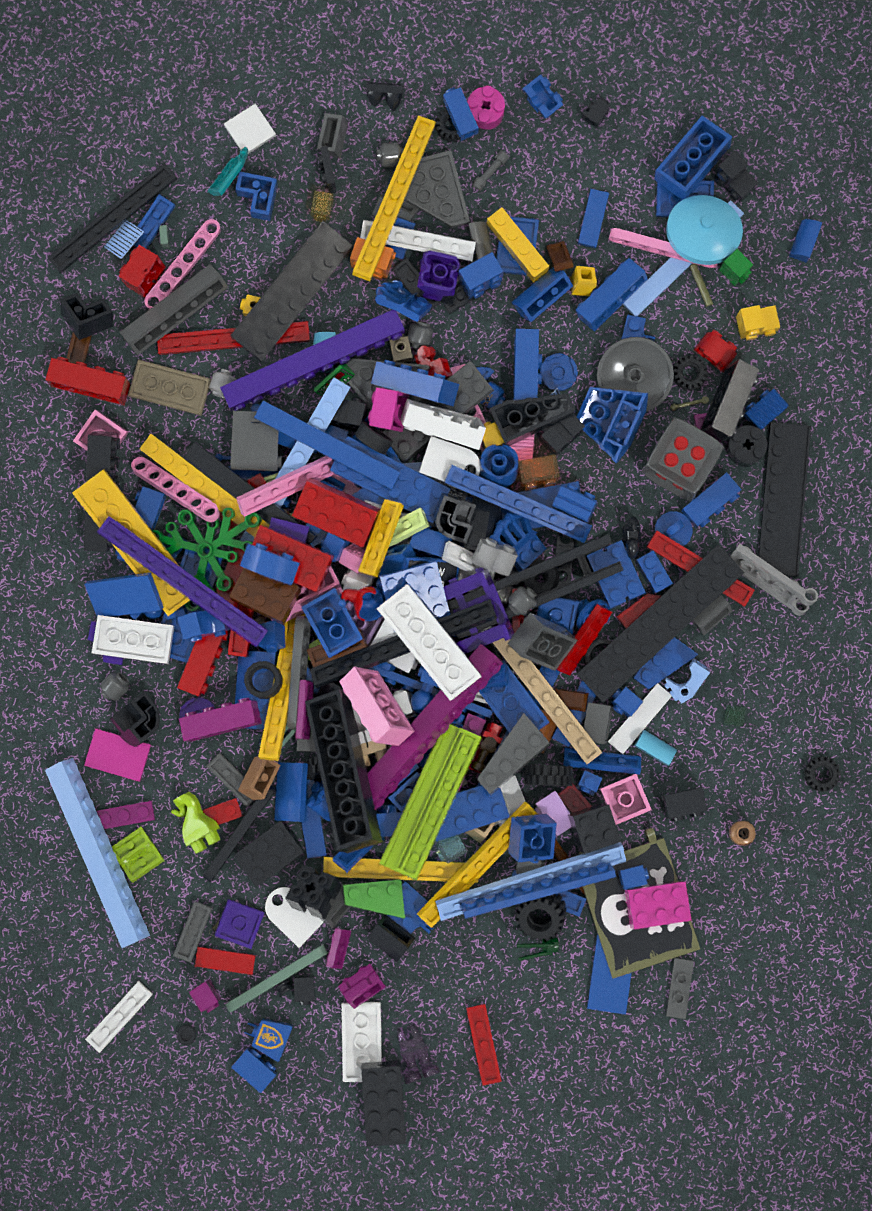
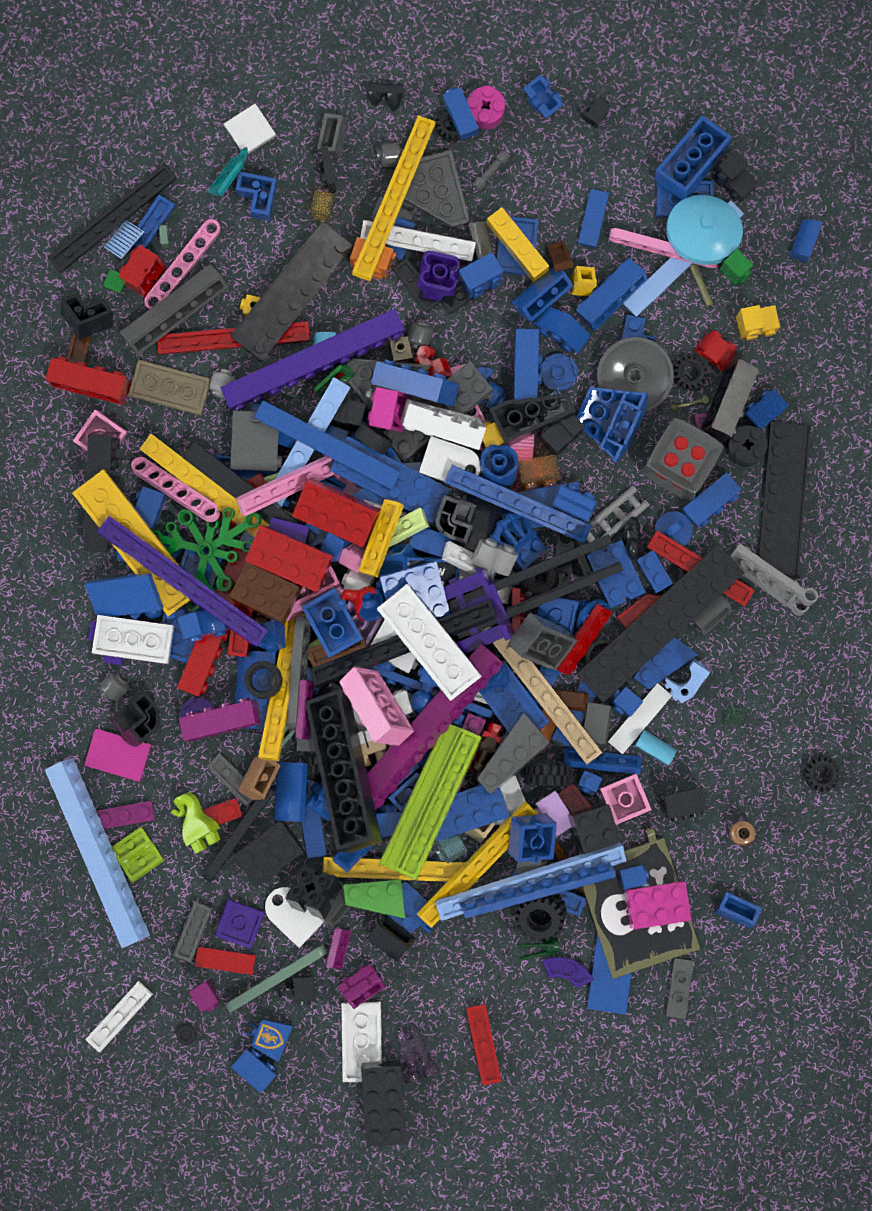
blue brick [240,543,300,585] -> none
blue plate [375,280,432,322] -> none
dark grey head [508,587,537,616] -> none
none -> green tile [103,269,125,295]
none -> blue brick [534,307,591,354]
none -> dark purple tile [542,957,594,988]
none -> light grey bar [587,485,650,554]
none -> blue brick [715,892,762,929]

